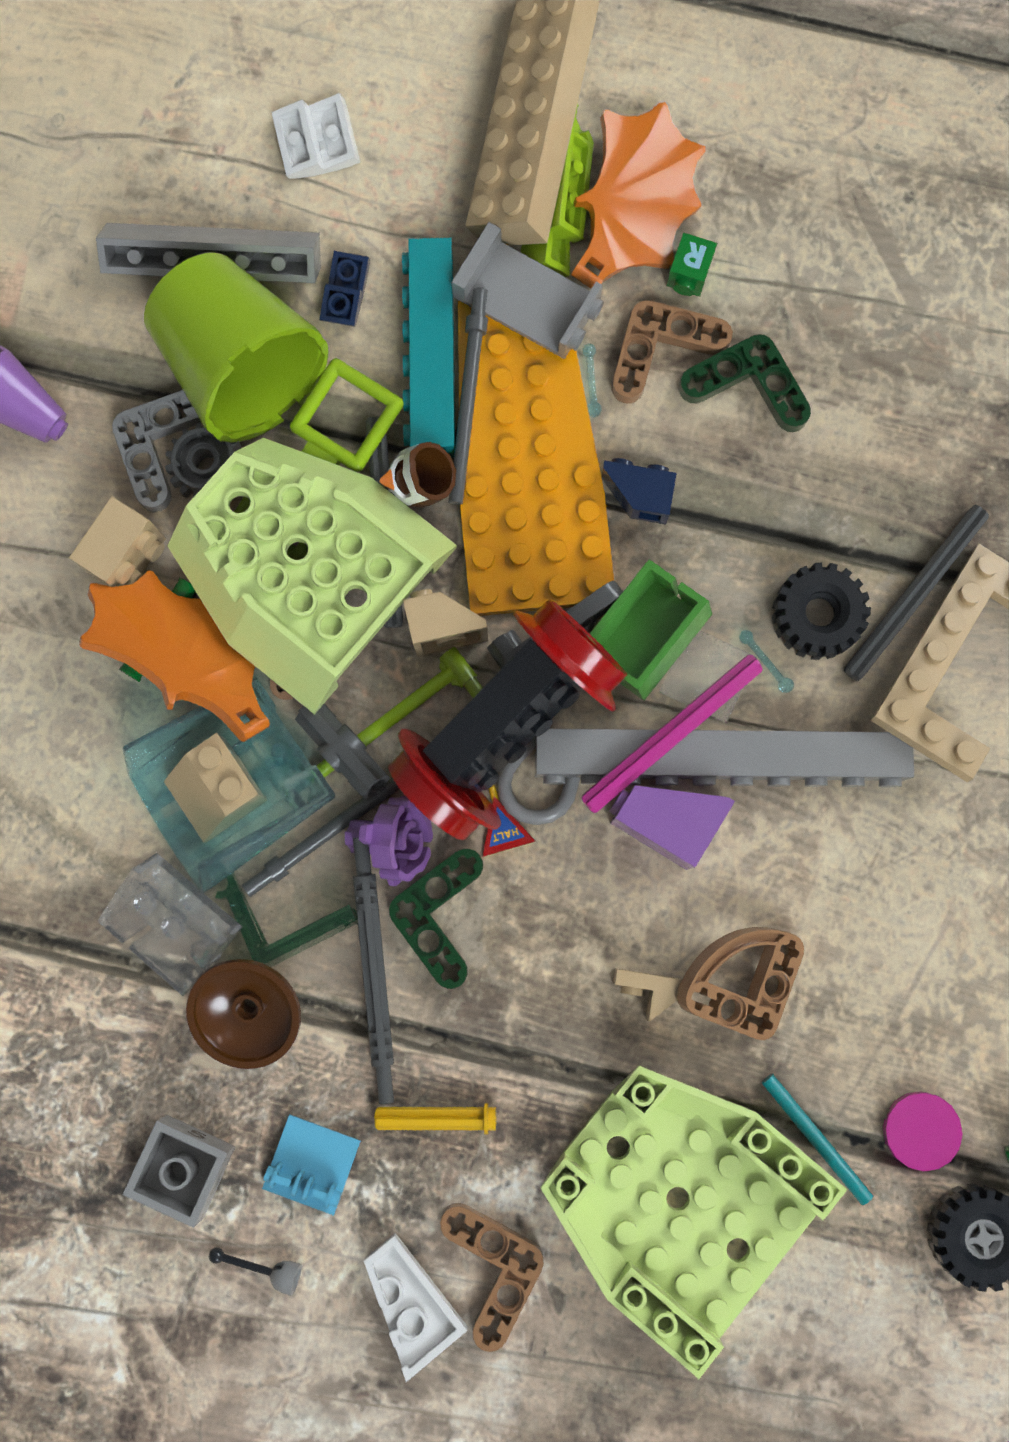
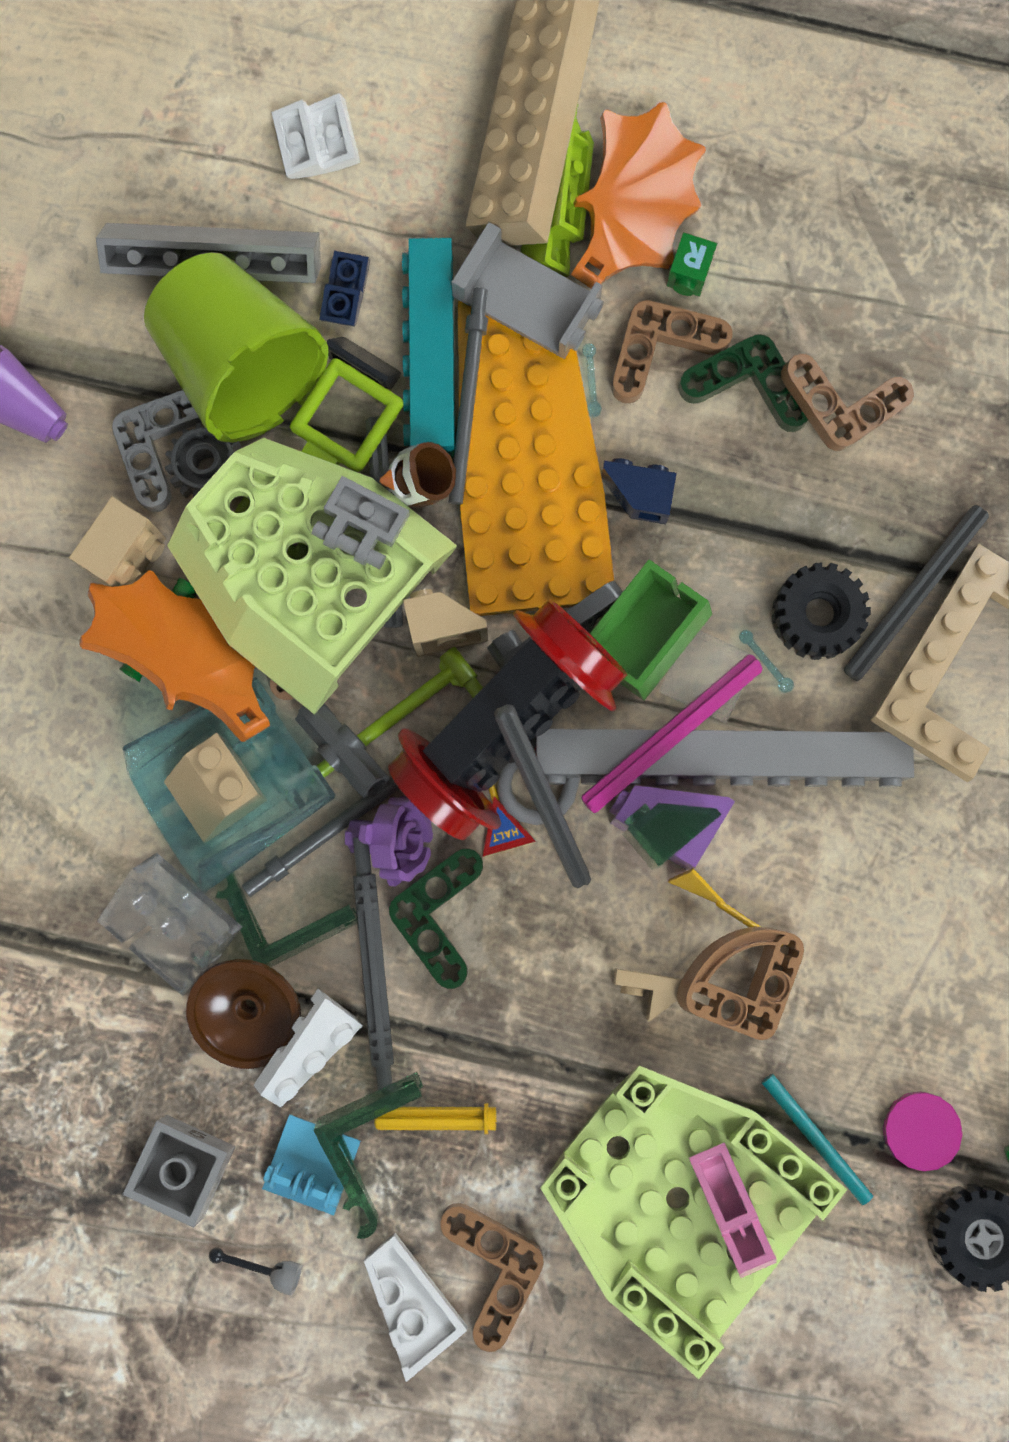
none -> white wing [254,989,363,1107]
none -> light grey plate [312,476,410,569]
none -> clear green hinge [314,1072,424,1239]
none -> black slope [327,337,401,391]
none -> dark grey axle [494,704,591,888]
none -> clear green slope [622,803,722,870]
none -> yellow piece [668,869,783,947]
none -> bright pink slope [689,1142,777,1278]
none -> medium nougat beam [781,354,914,451]

